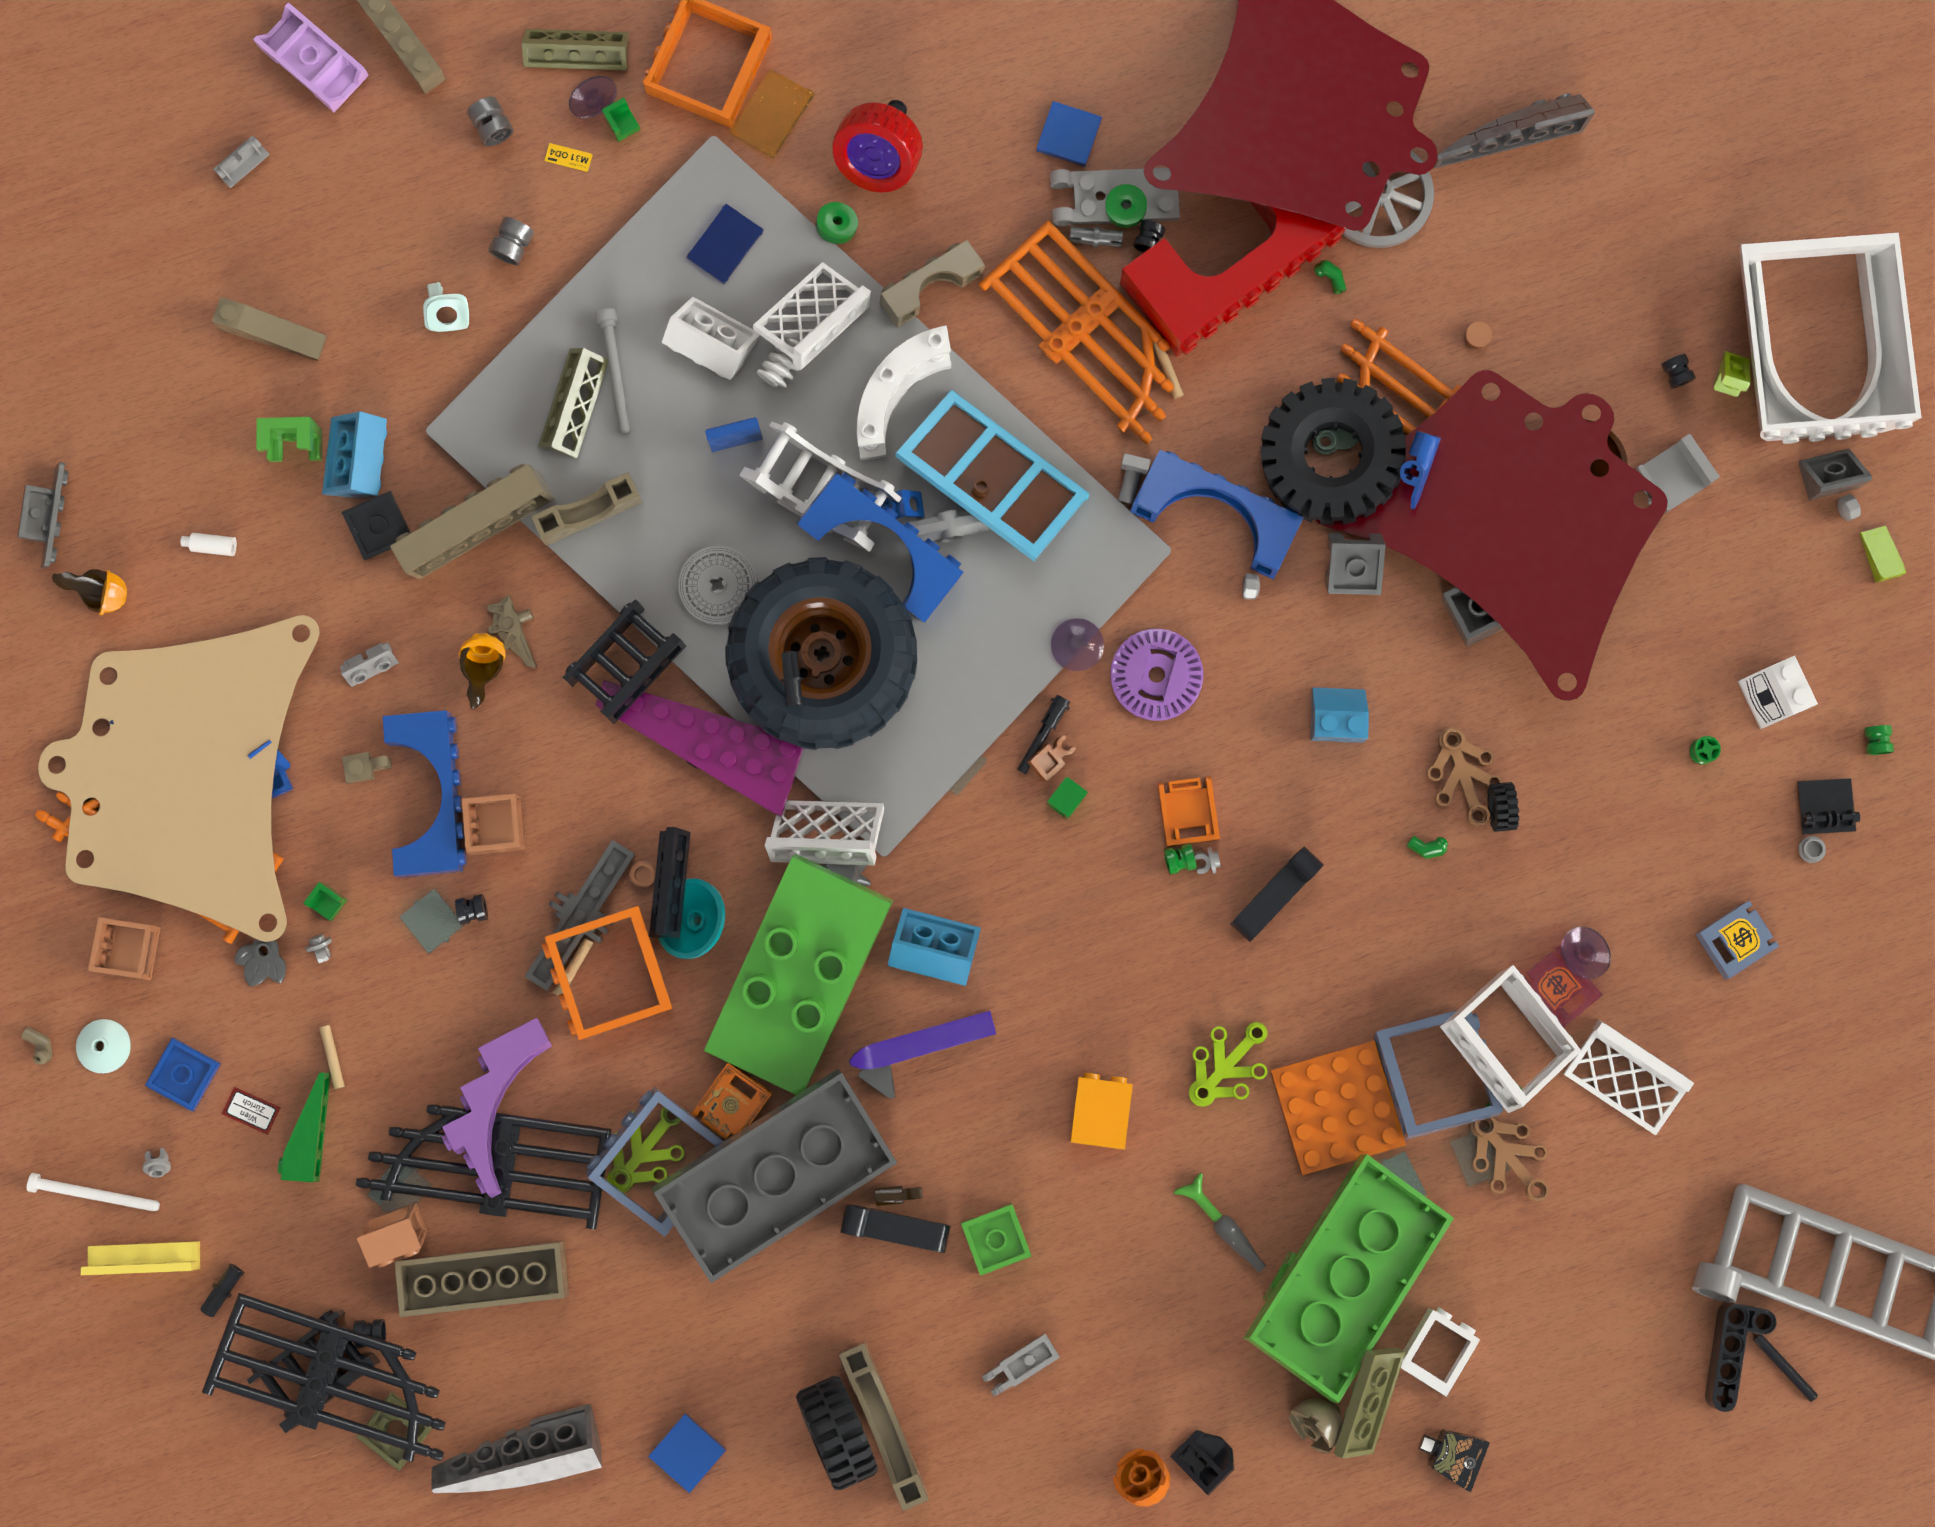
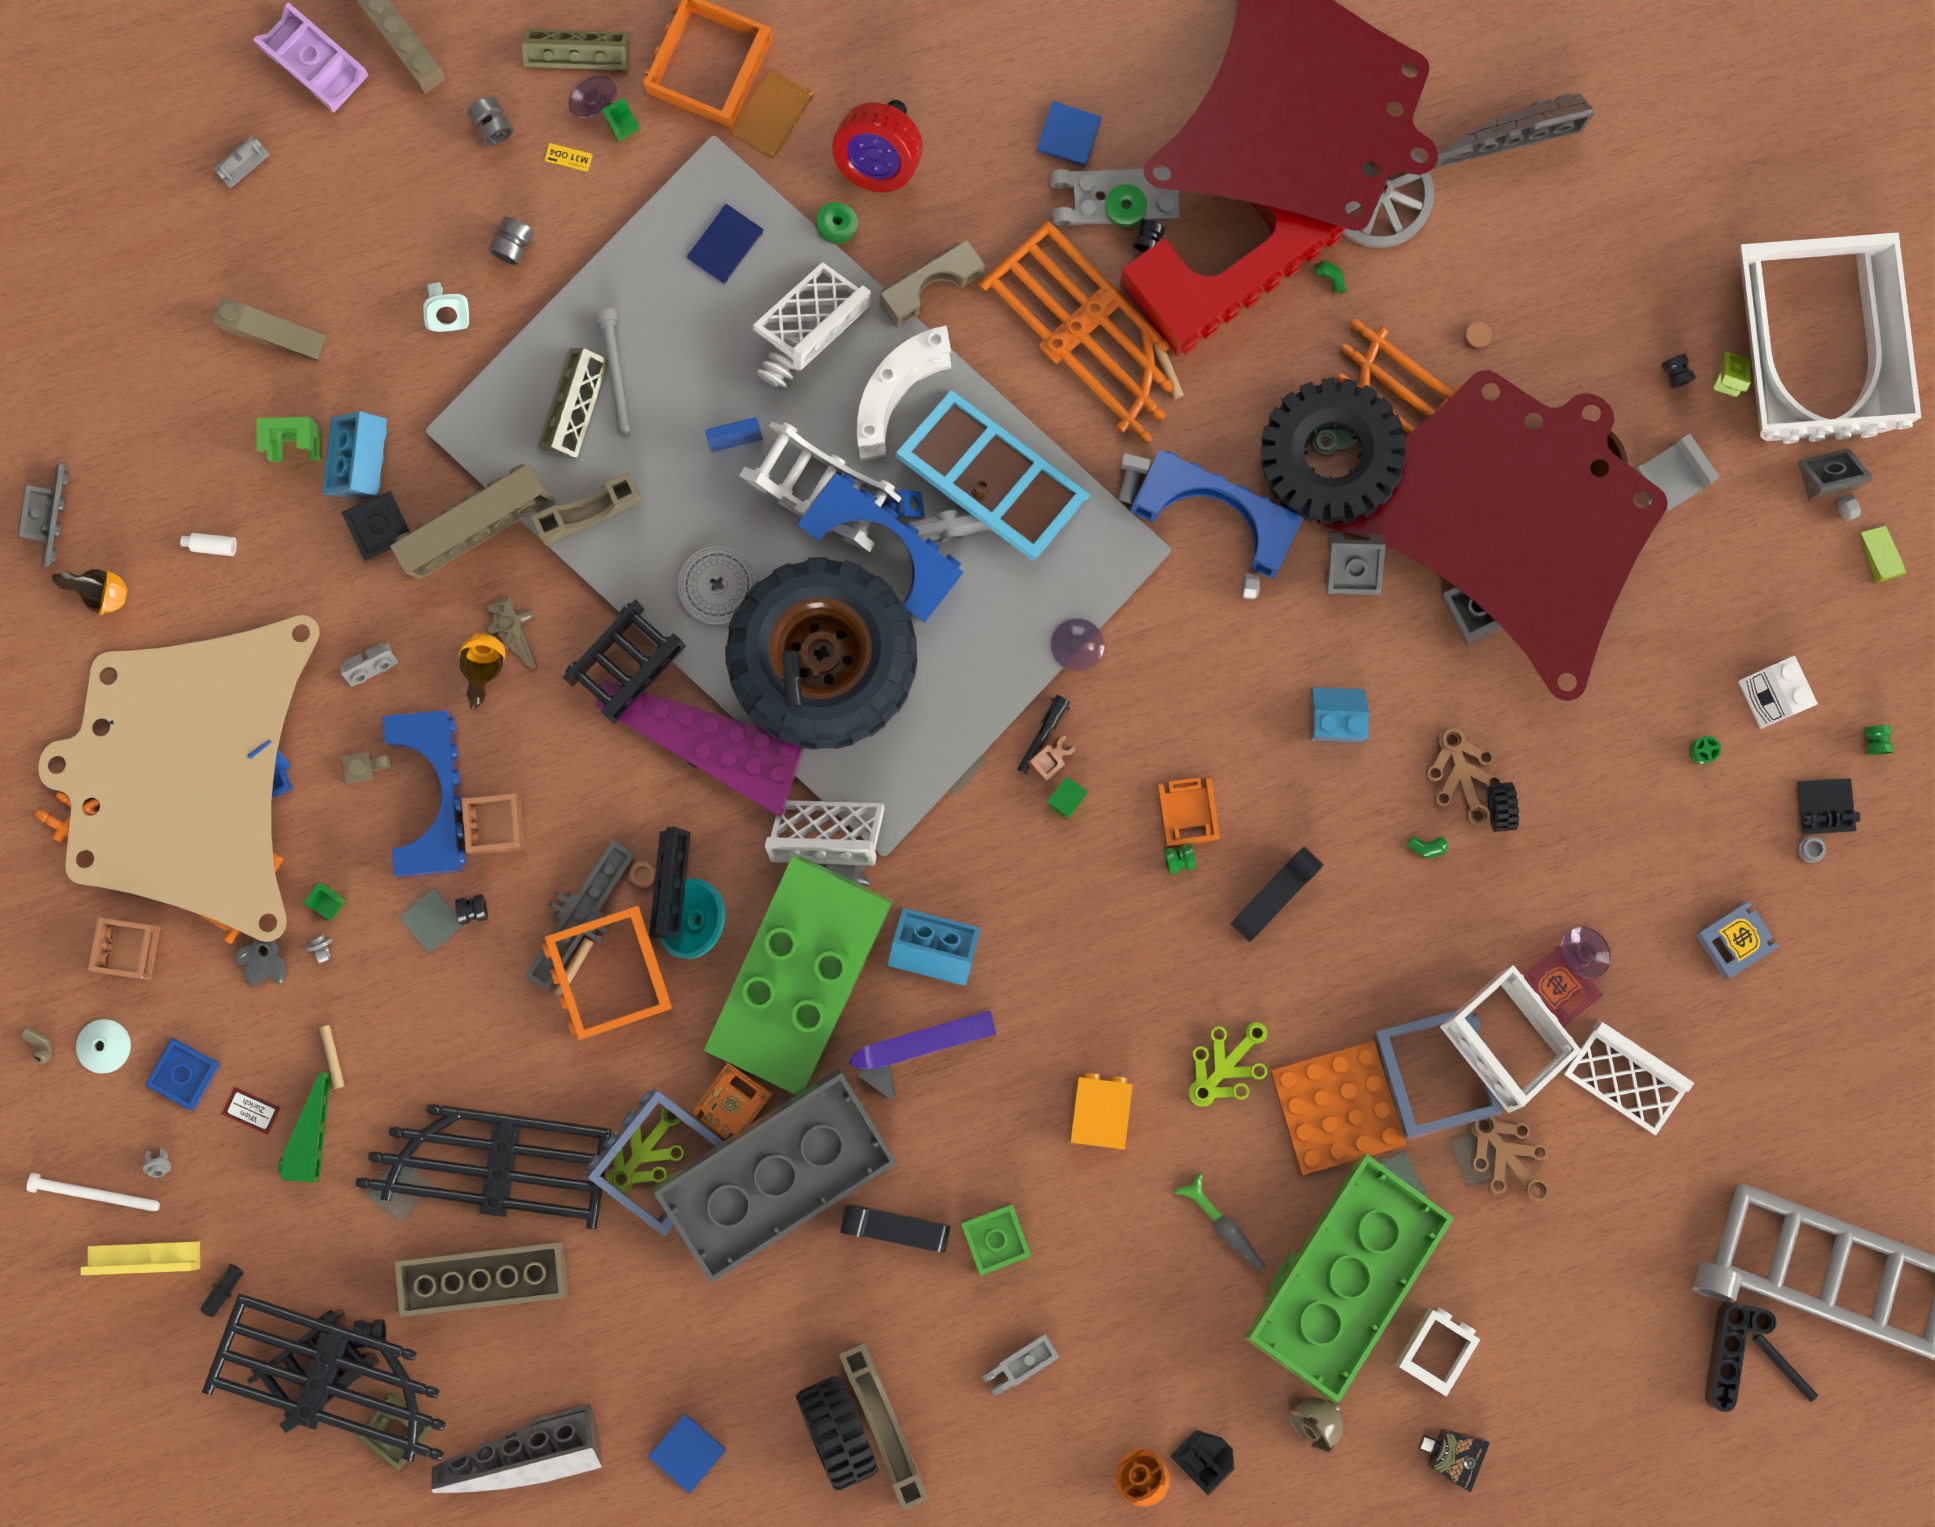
nougat piece [357,1202,428,1268] -> none
medium lavender arch [441,1018,552,1198] -> none
white slope [662,297,760,380] -> none
dark brown bar [875,1186,923,1206] -> none
dark grey pin [1070,226,1123,248] -> none
medium lavender piece [1110,629,1203,721] -> none
light grey plate [1194,847,1221,874] -> none
olive plate [1334,1347,1406,1459] -> none
blue panel [1400,431,1441,509] -> none

